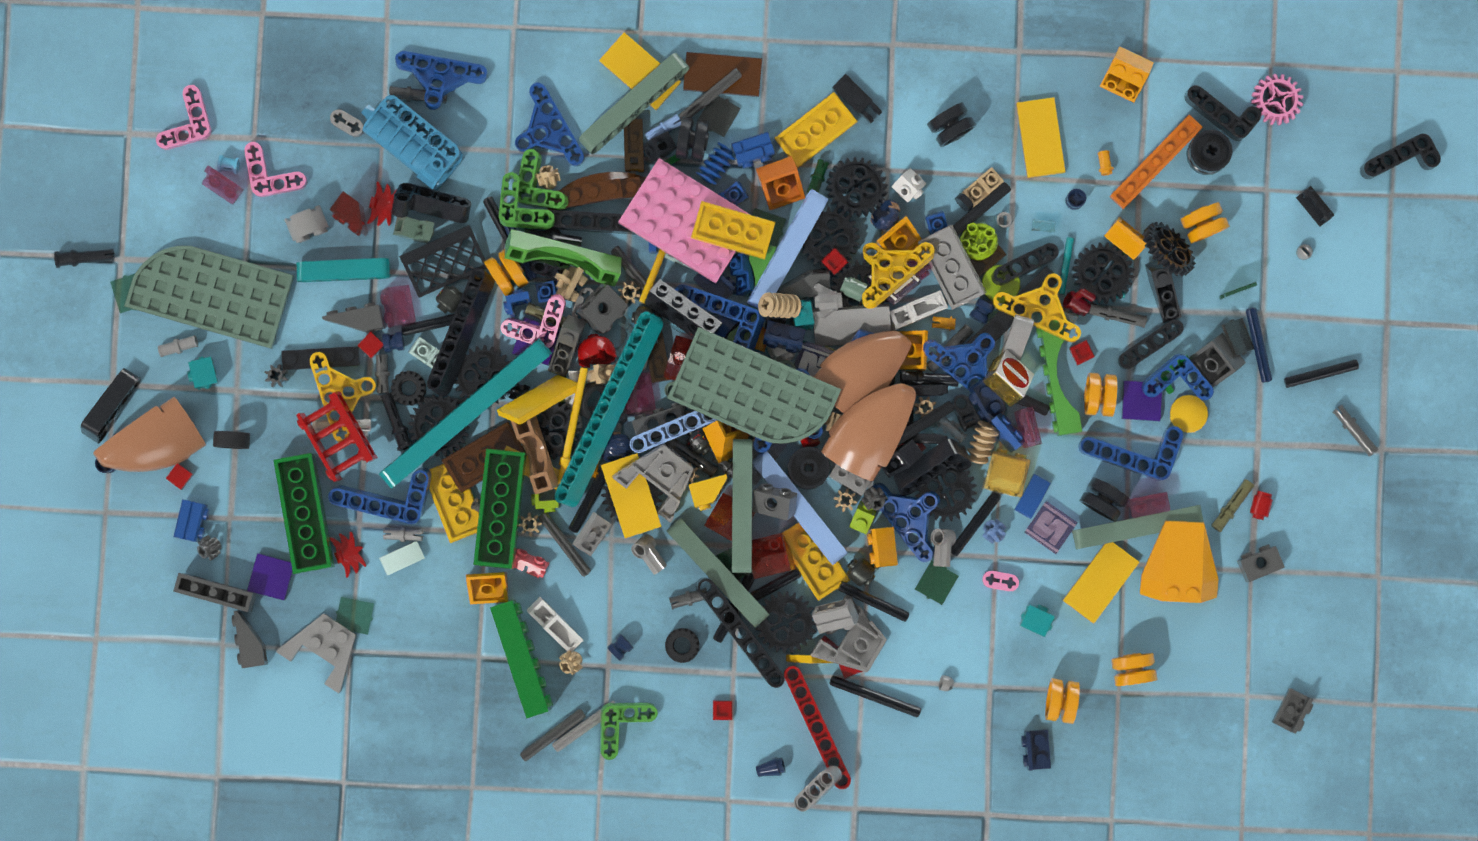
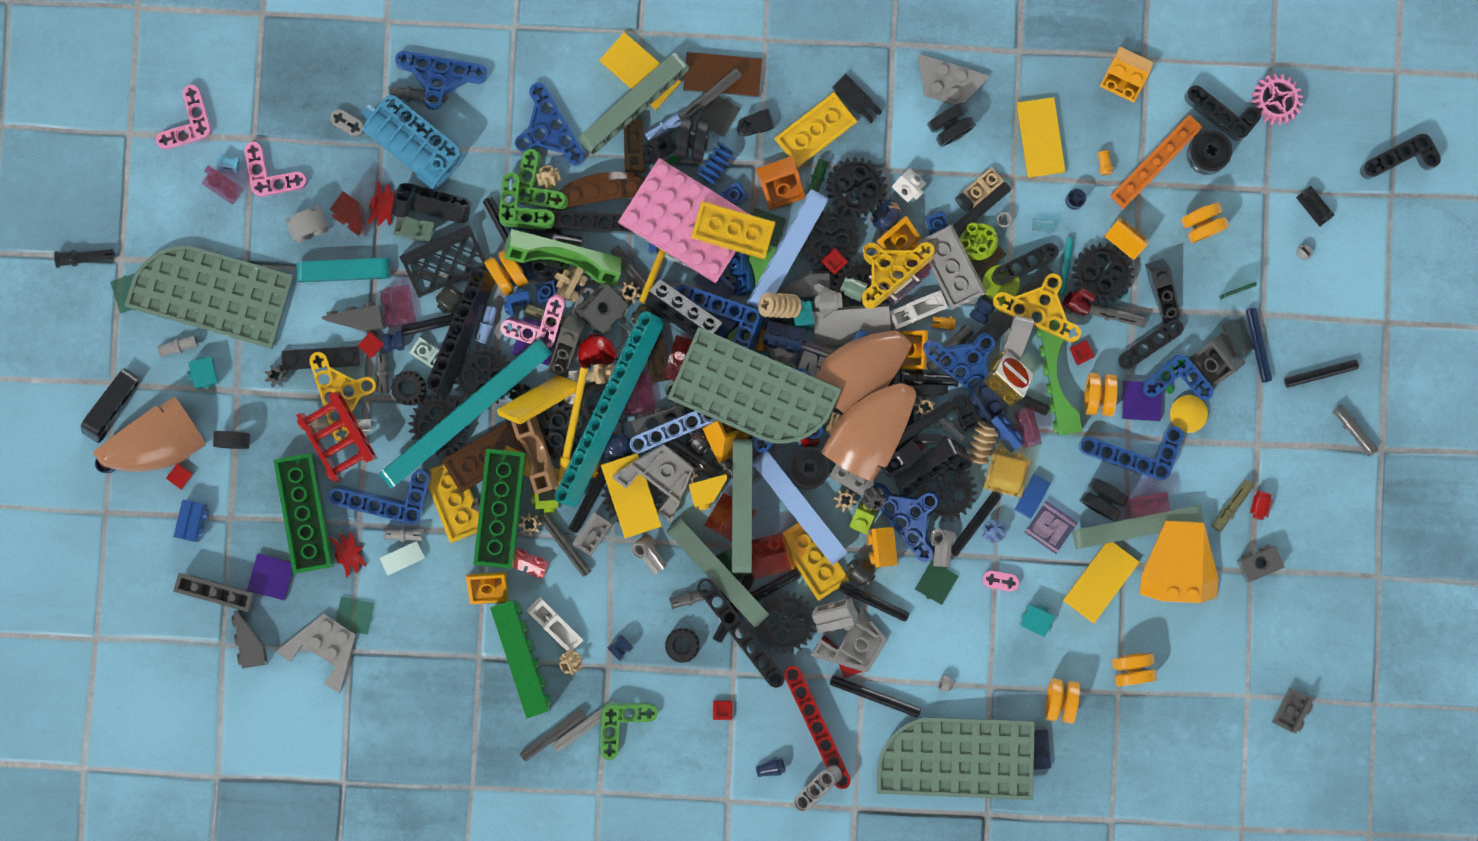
dark grey gear [197,535,221,561] -> none
black pin [380,392,413,451] -> none
blue brick [731,132,775,169] -> none
dark grey brick [752,484,797,521] -> none
yellow tile [786,655,833,663] -> none
black gear [1142,221,1196,277] -> none
none -> light blue axle [475,306,497,344]
none -> black piece [737,109,775,137]
none -> sand green plate [877,717,1035,800]
none -> light grey wing [918,54,989,105]

